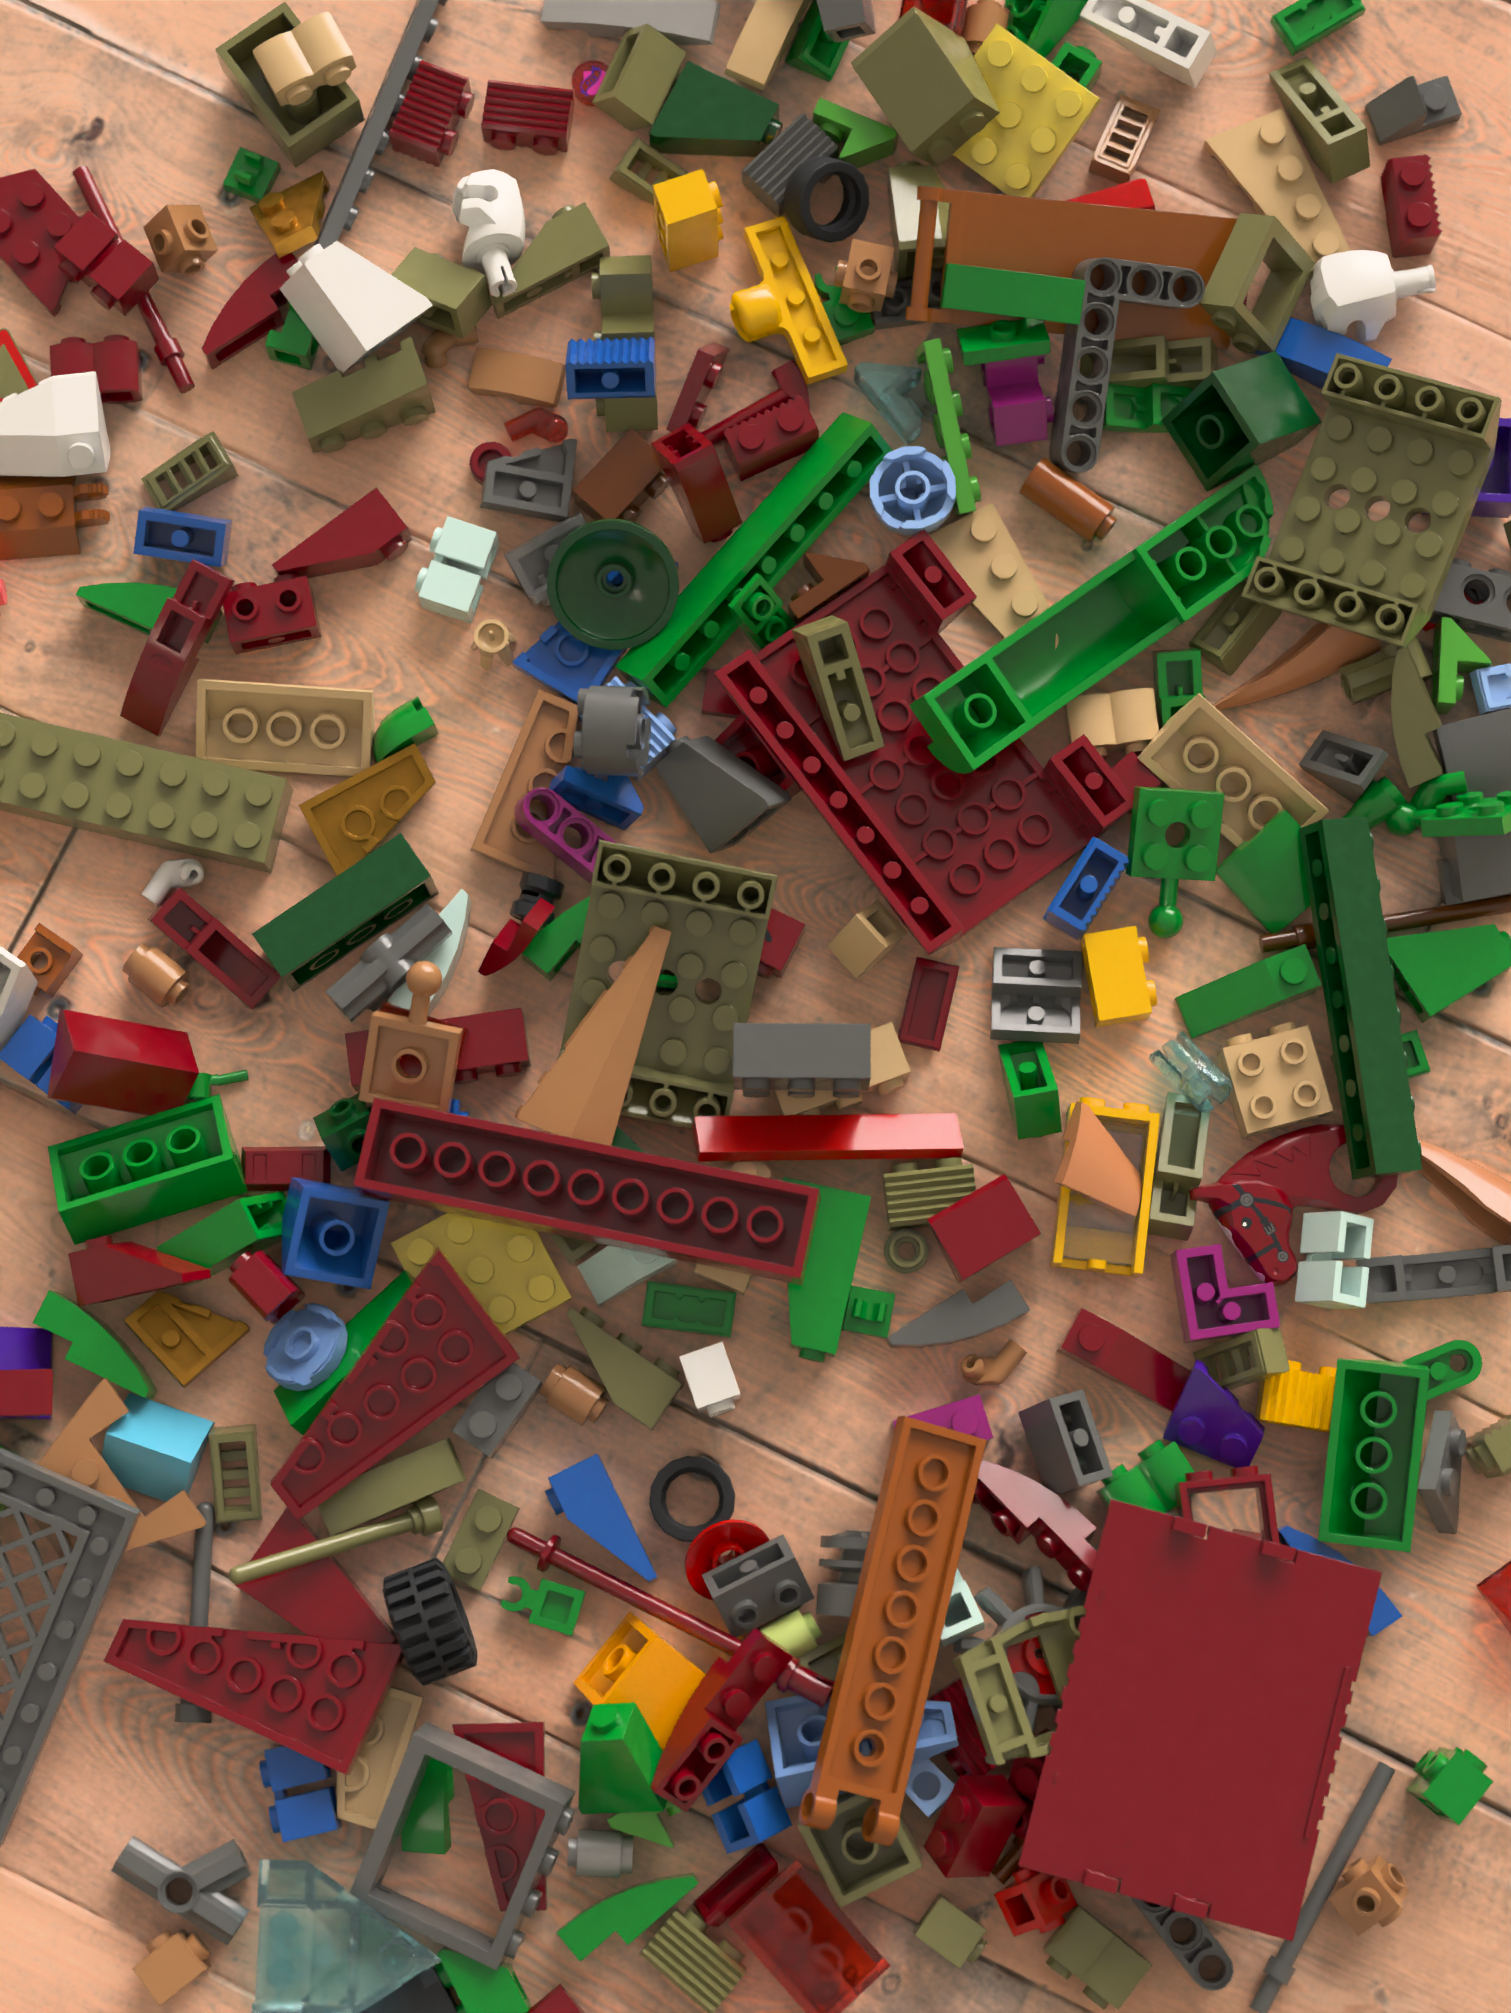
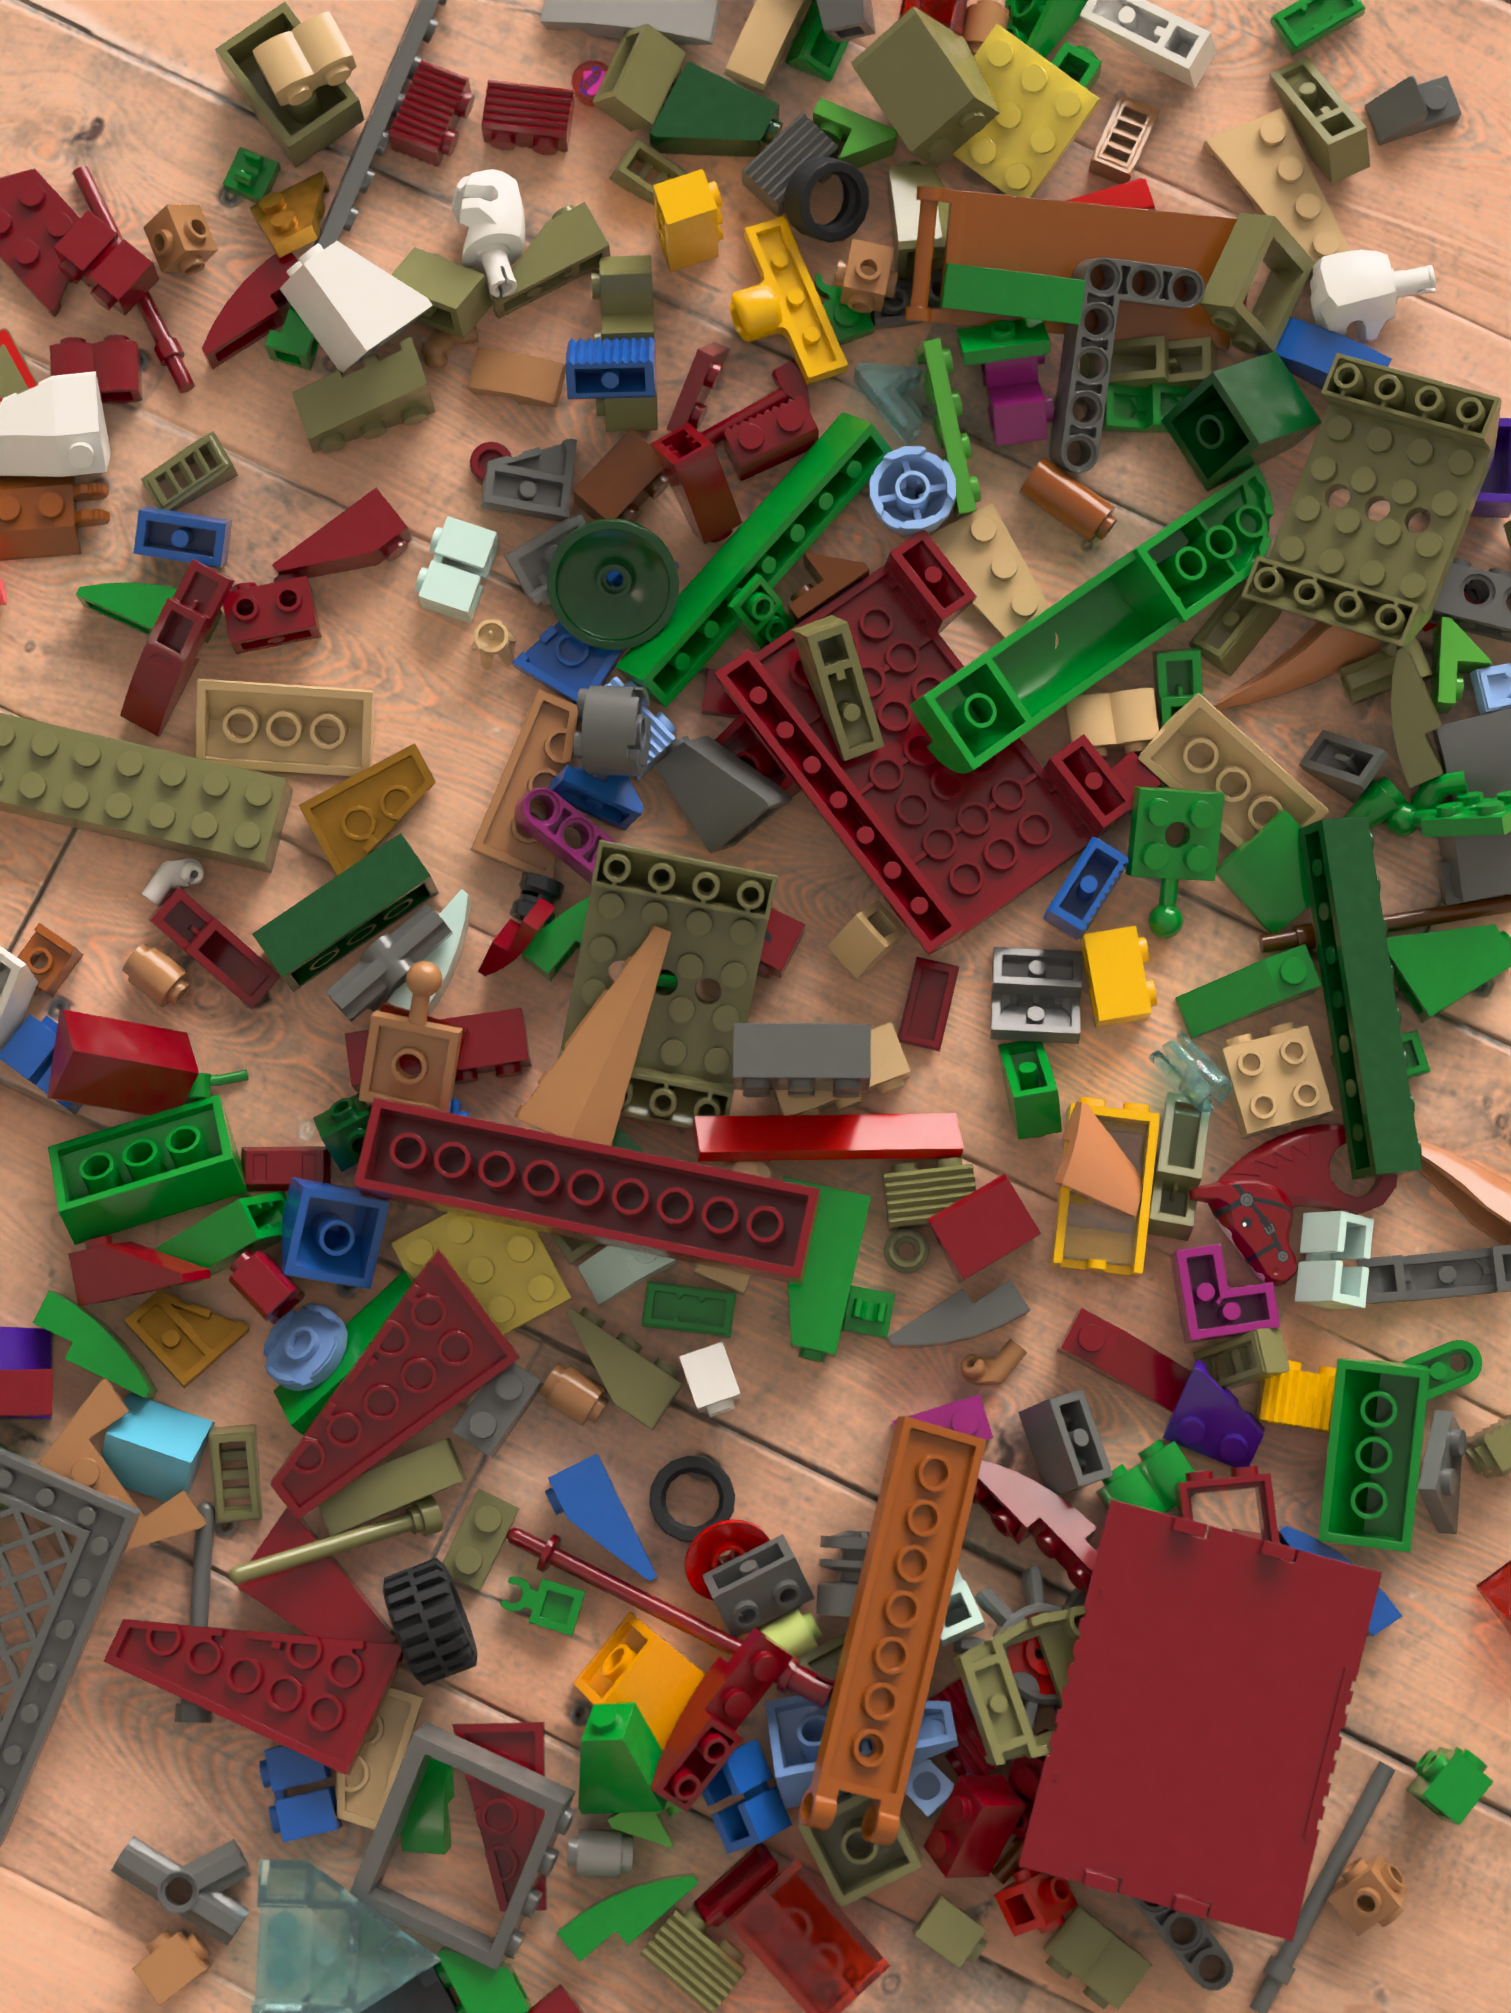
green brick [373,696,439,763] -> none
clear red arm [504,407,569,443] -> none
dark red brick [1380,154,1442,258] -> none

